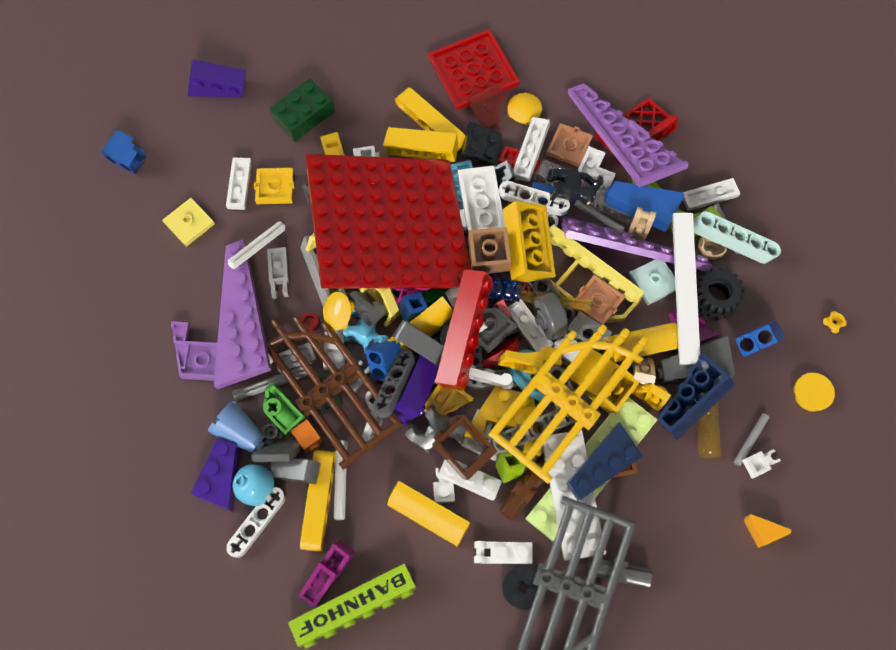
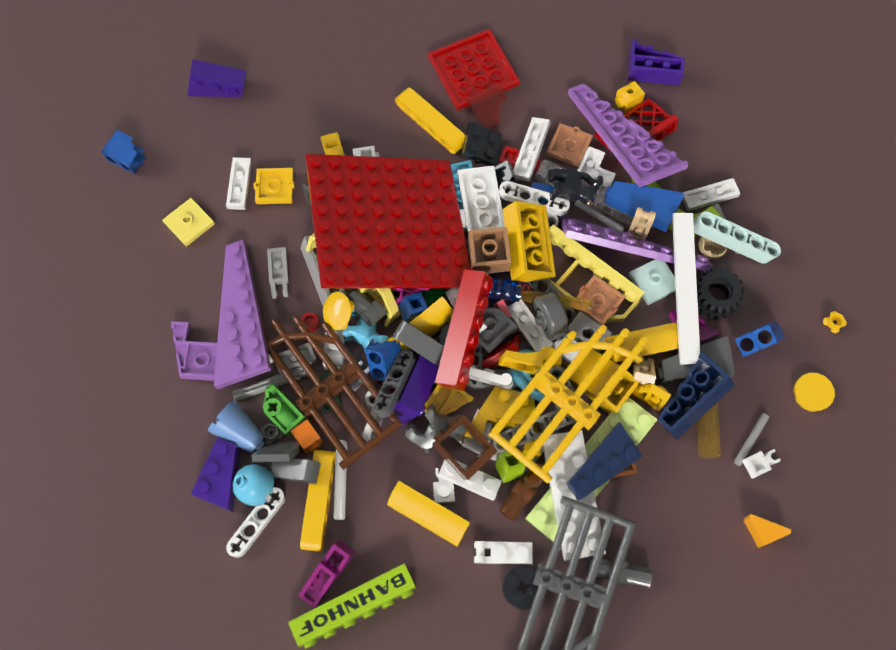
white axle [227,221,285,269] -> none
dark green brick [269,78,335,142] -> none
yellow brick [383,127,458,162] -> none
yellow dish [508,93,542,126] -> none
none -> yellow brick [615,81,645,113]
none -> dark purple wedge [627,39,685,86]

